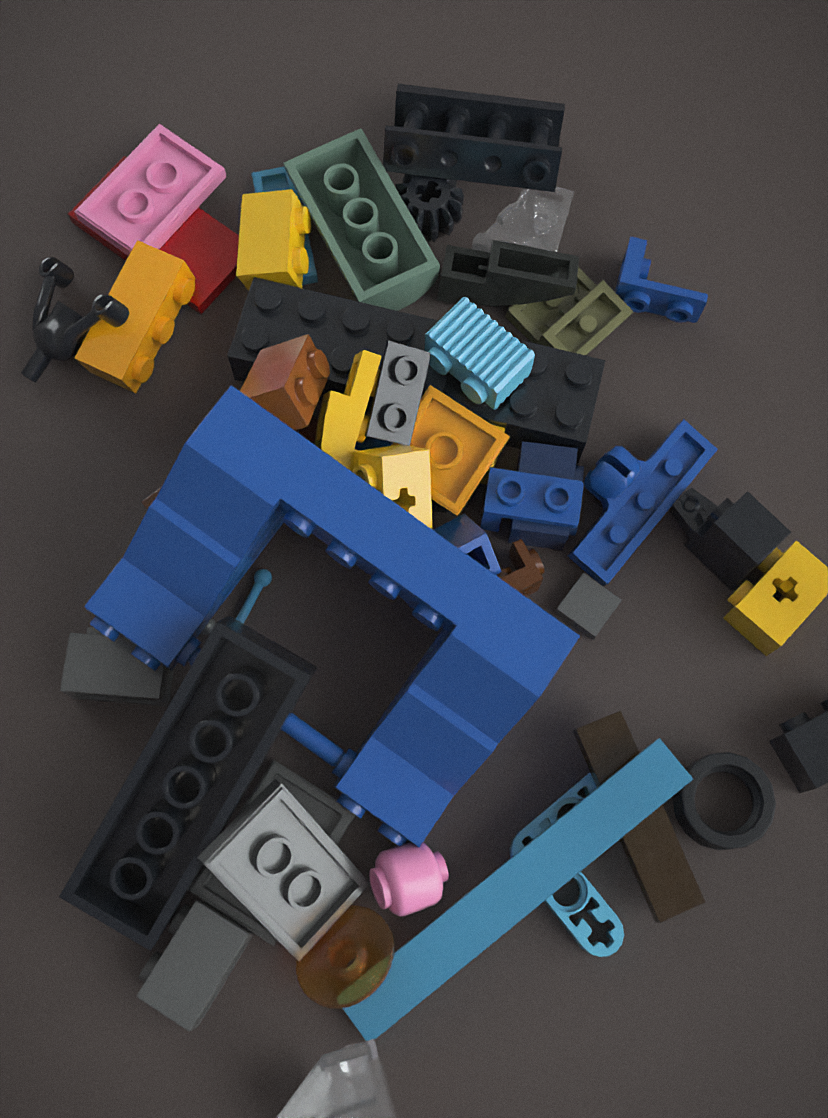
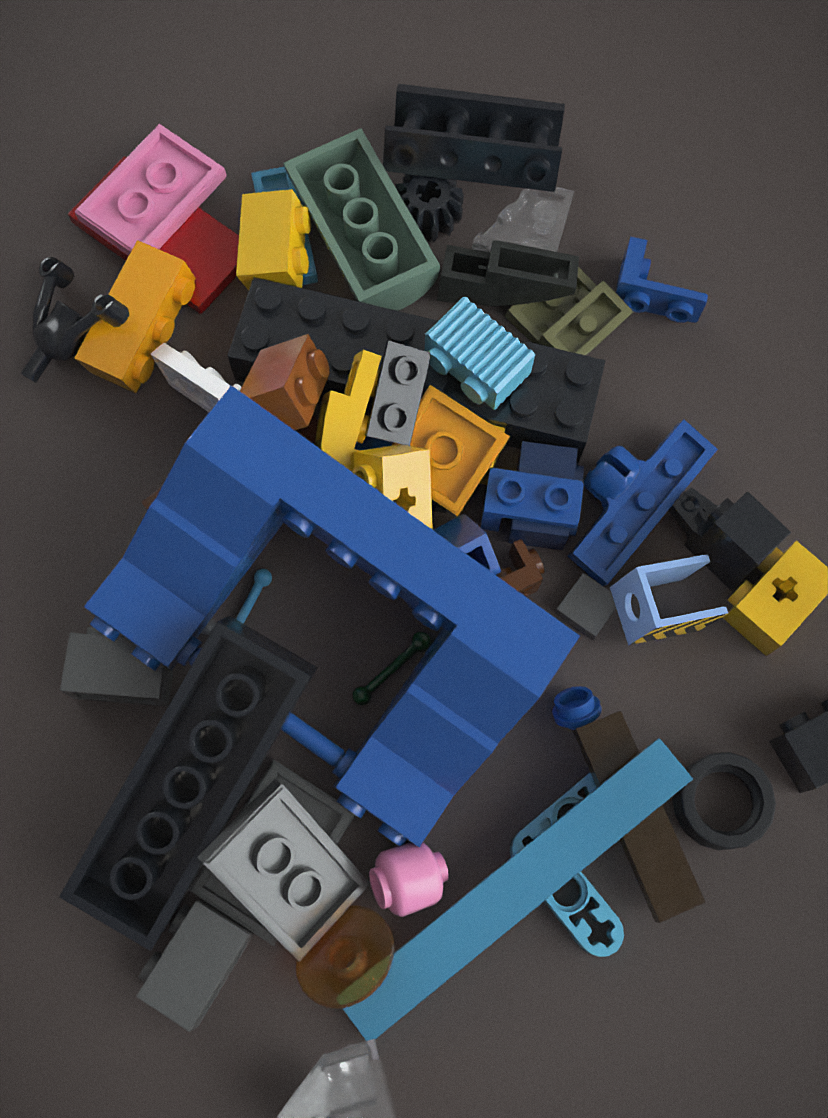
none -> white plate [150,343,242,412]
none -> dark green hinge [352,632,431,705]
none -> blue plate [552,686,602,730]
none -> light blue piece [610,554,729,646]

